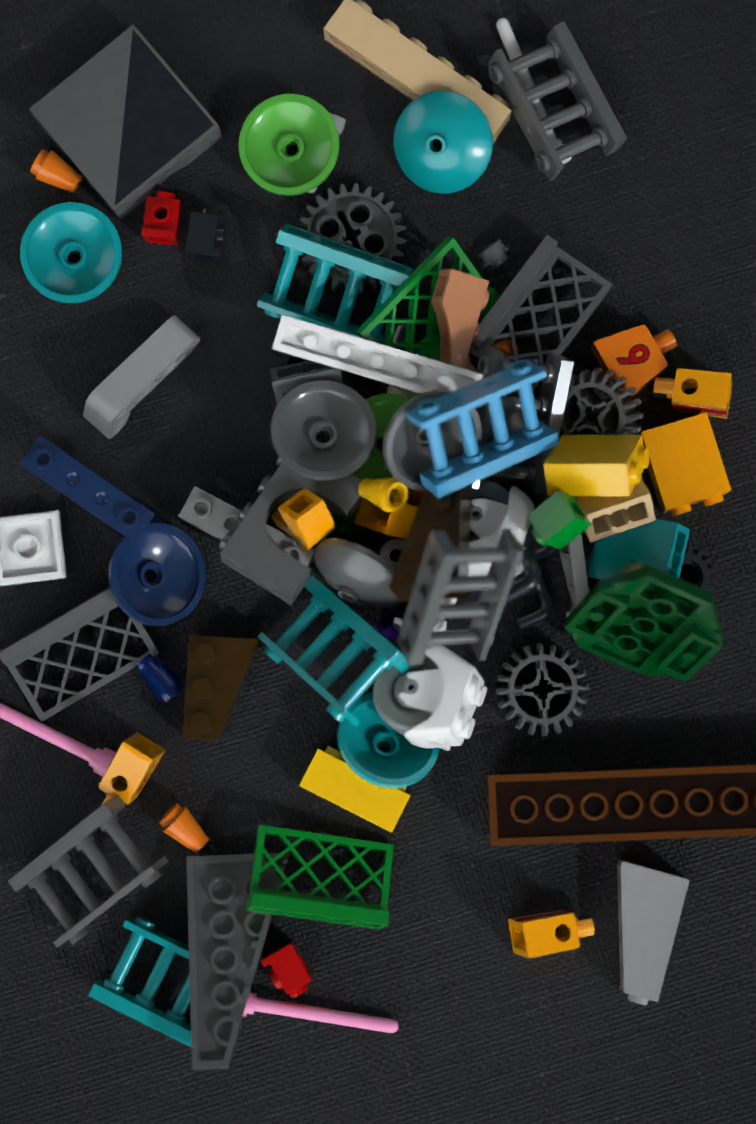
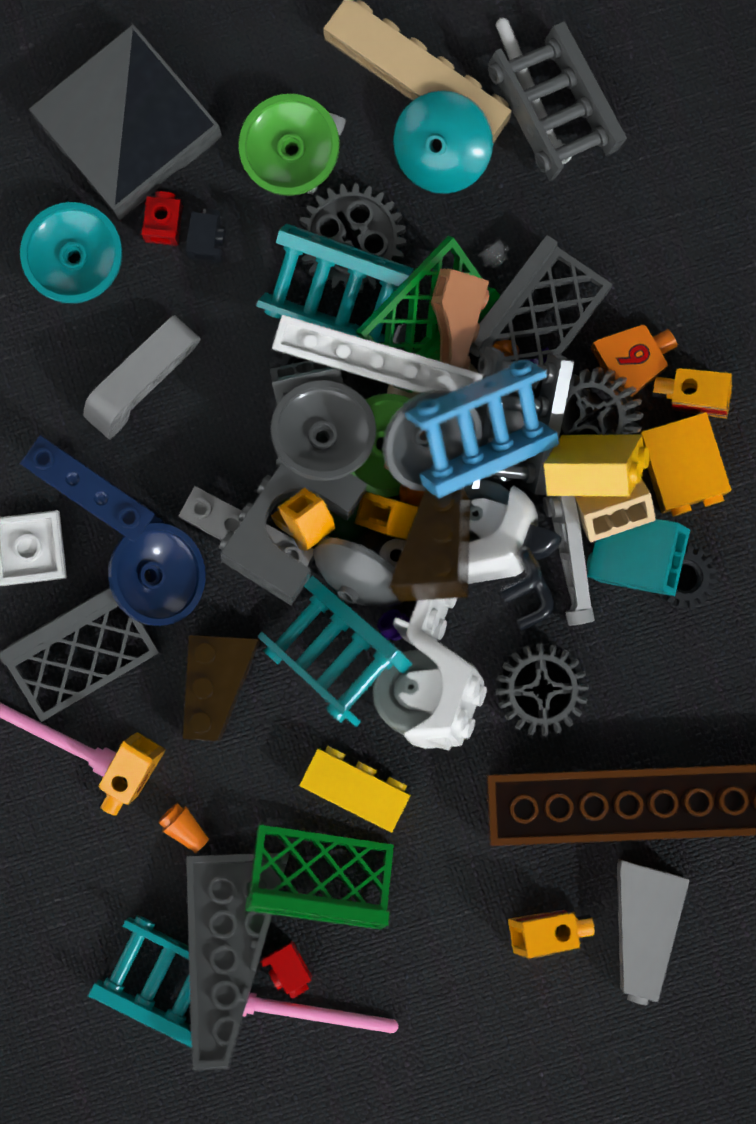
dark grey fence [8,795,169,948] -> none
orange cone [30,149,83,193] -> none
clear blue cone [135,653,184,704] -> none
teal dish [337,693,439,788] -> none
yellow cone [358,477,408,512] -> none
dark grey fence [396,529,524,665] -> none
green brick [527,490,592,550] -> none
dark green piece [565,560,724,681] -> none

